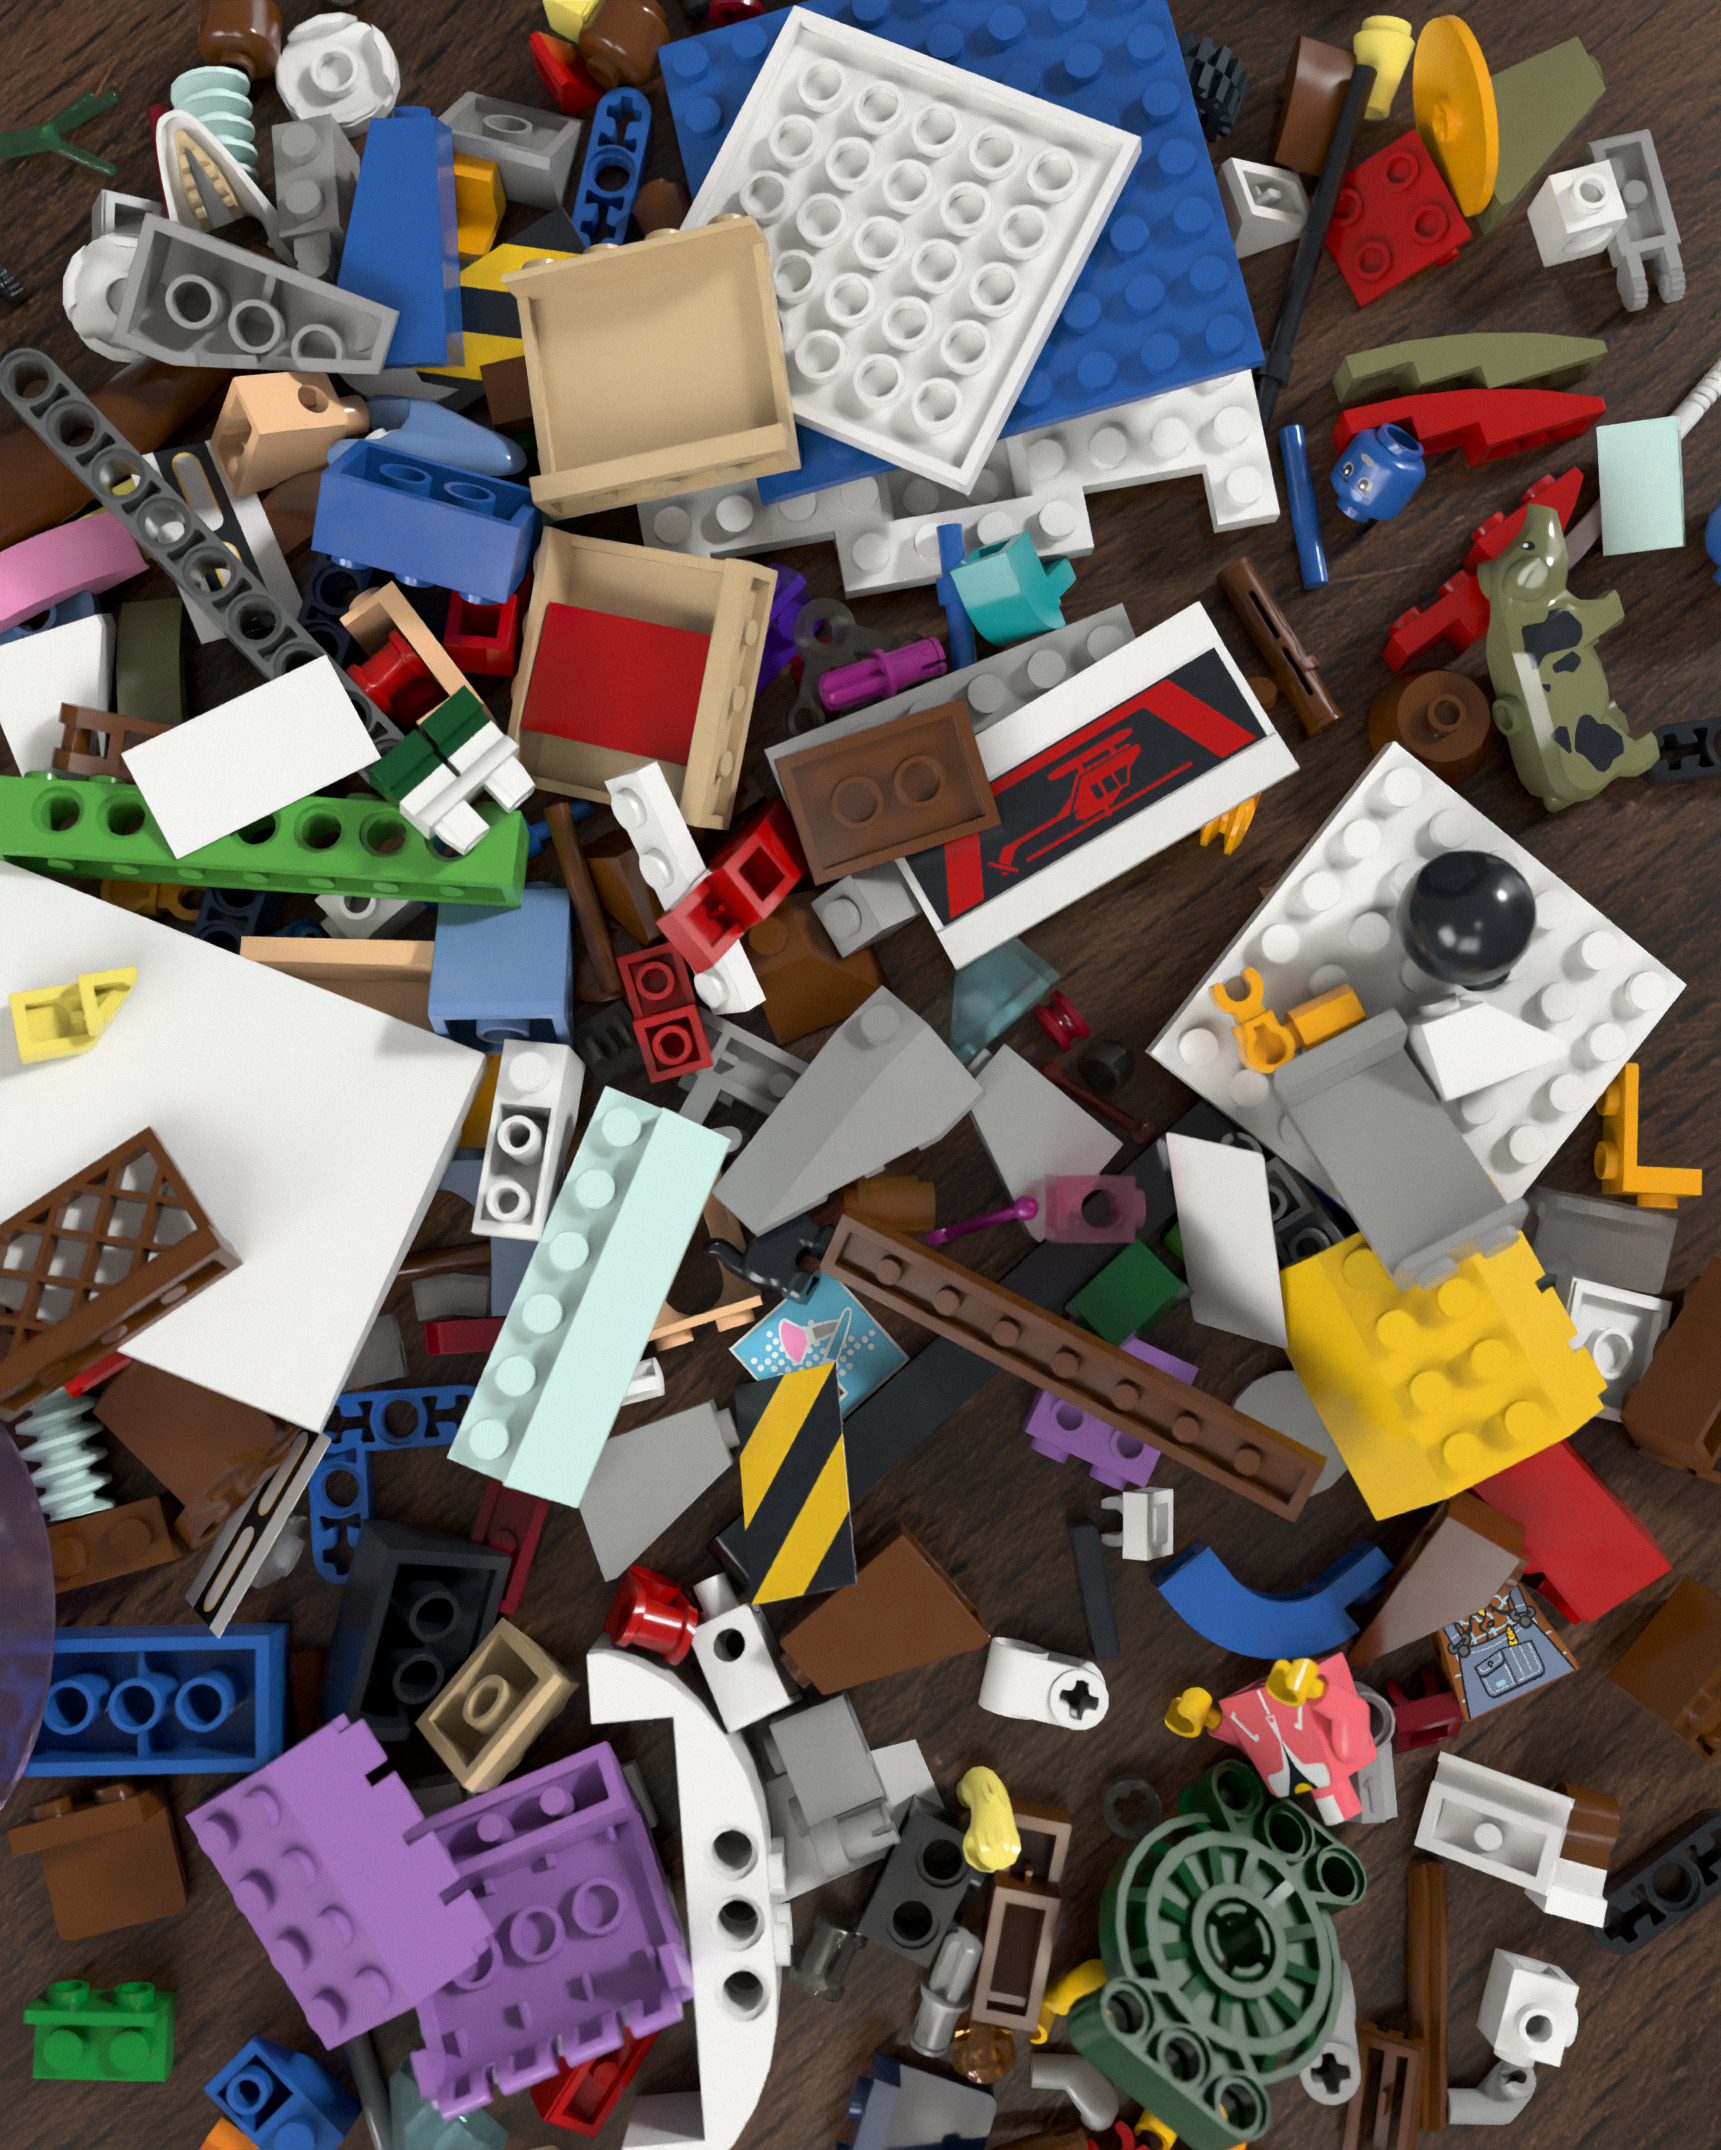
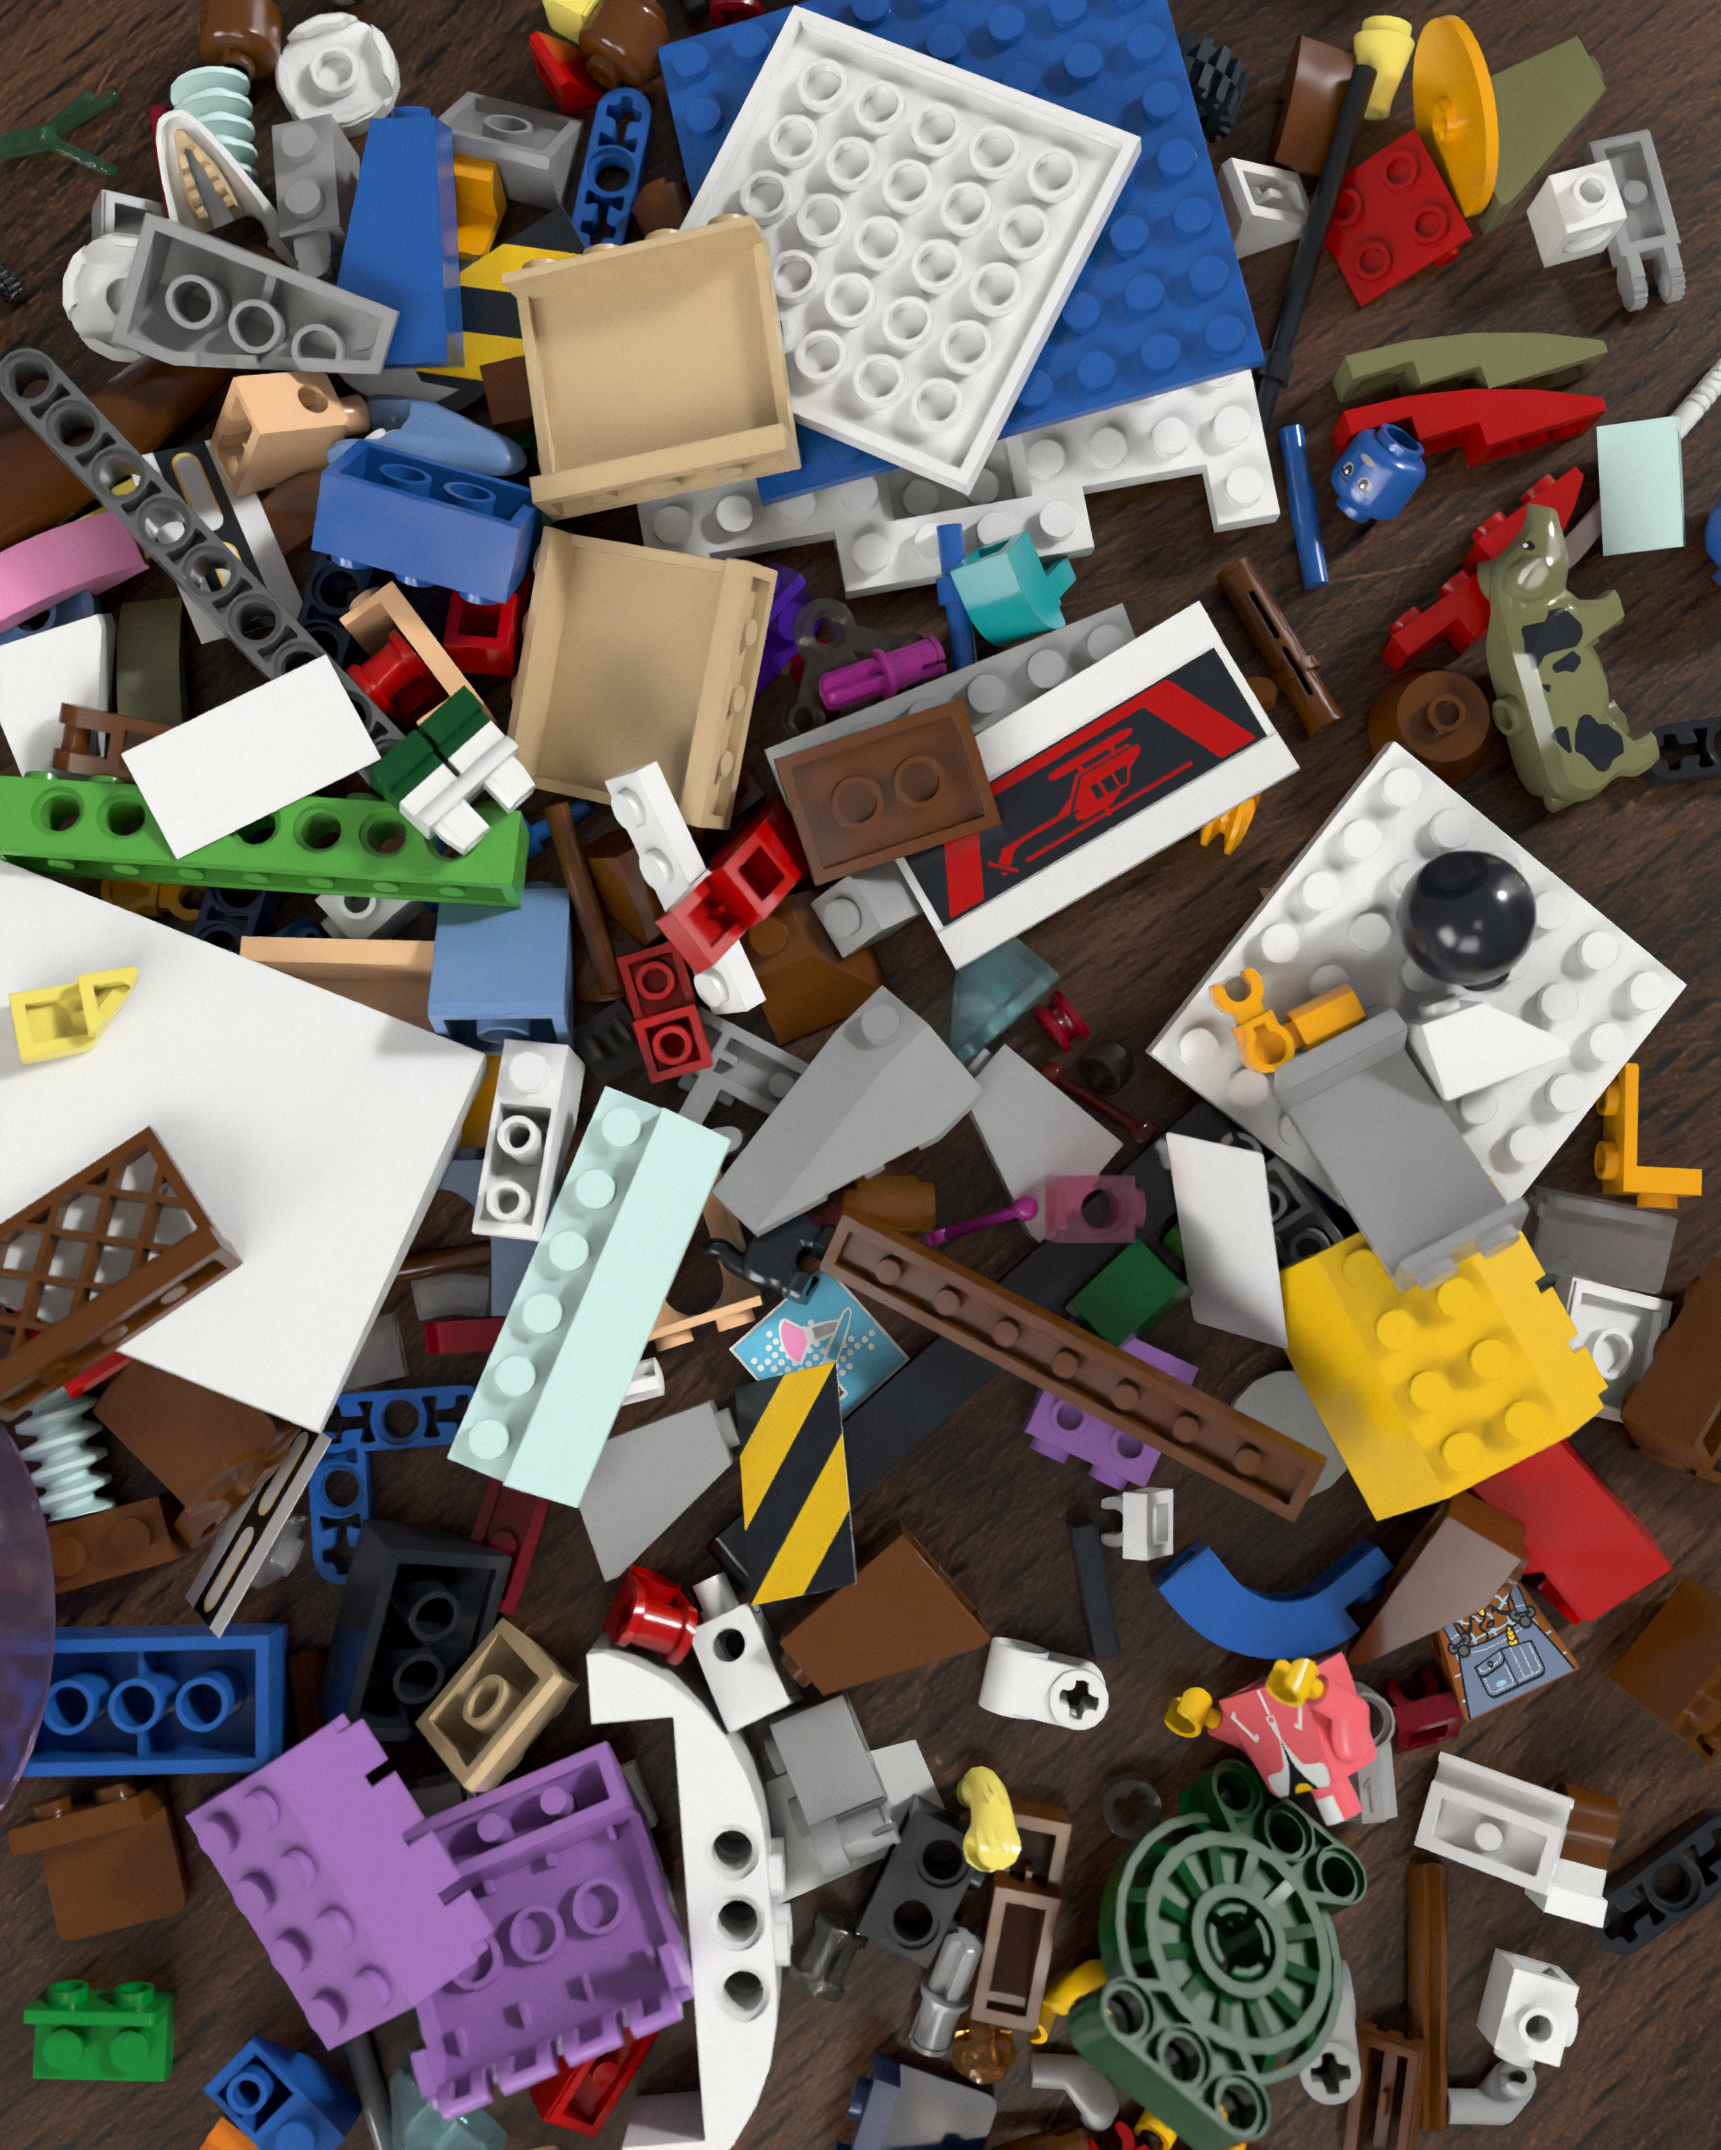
red tile [521,601,711,767] -> none

